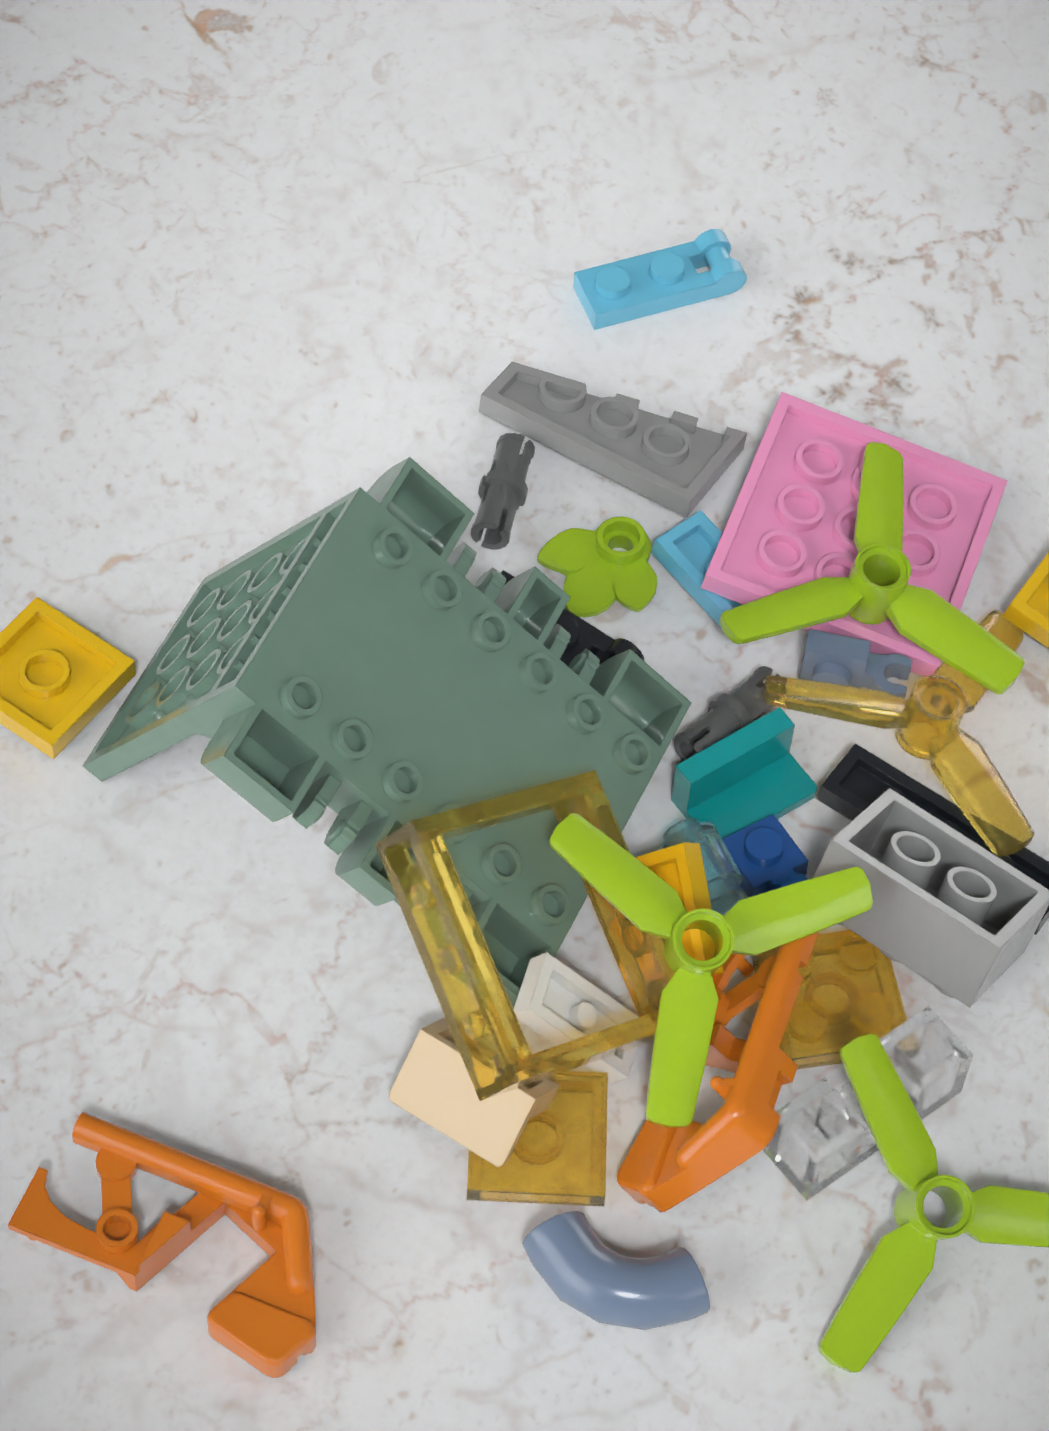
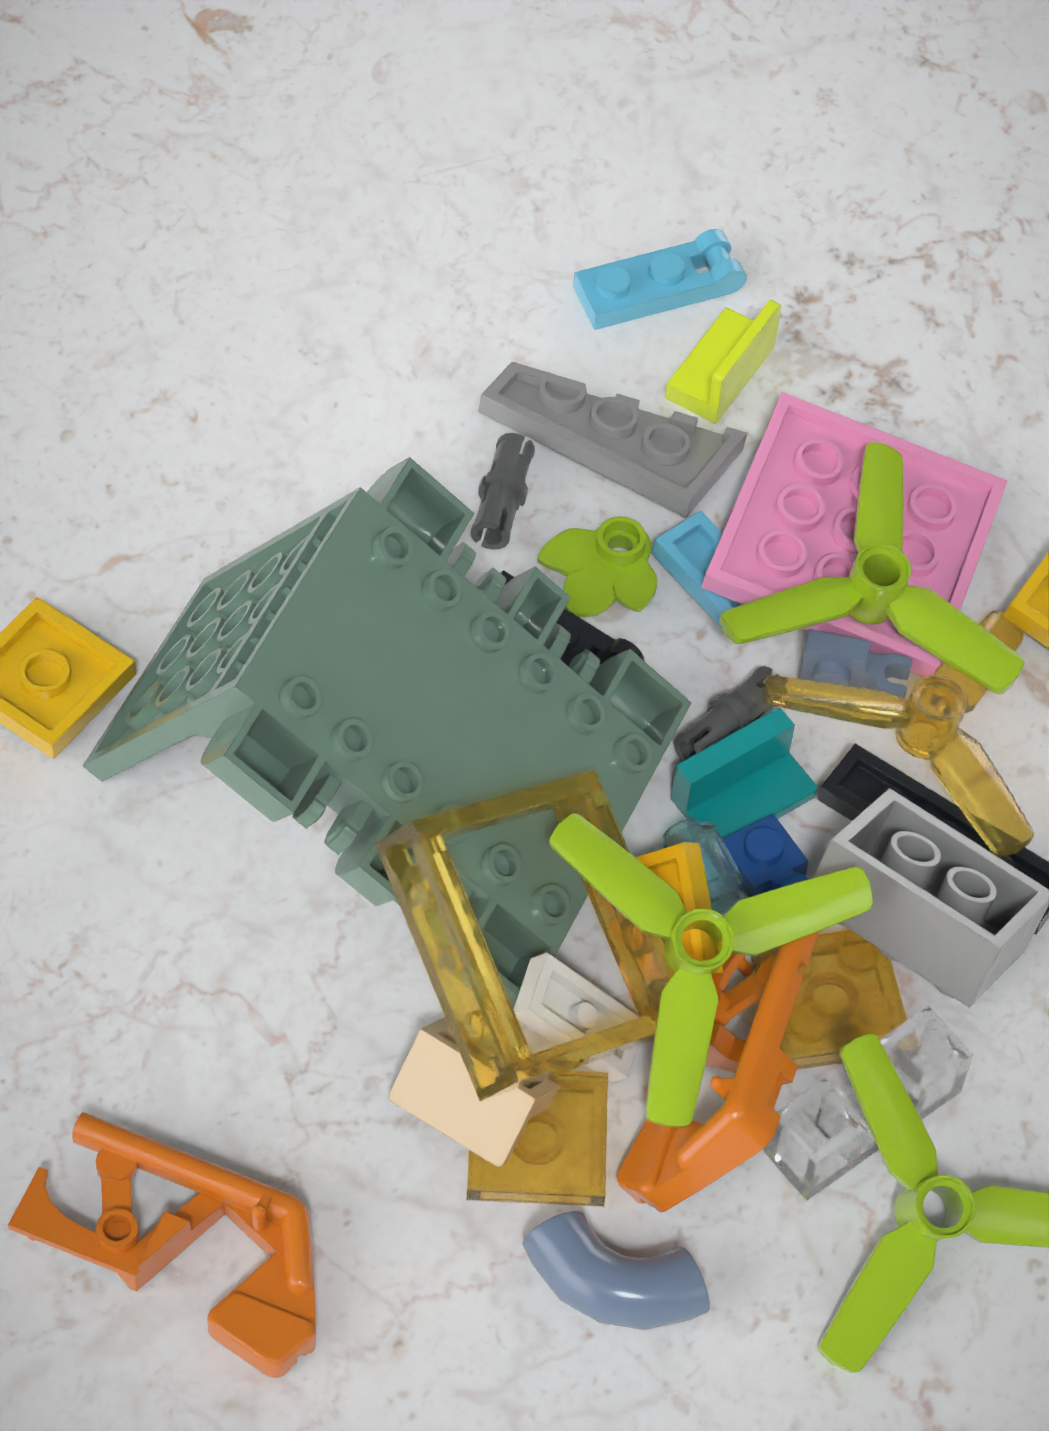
none -> neon yellow panel [665,299,782,424]

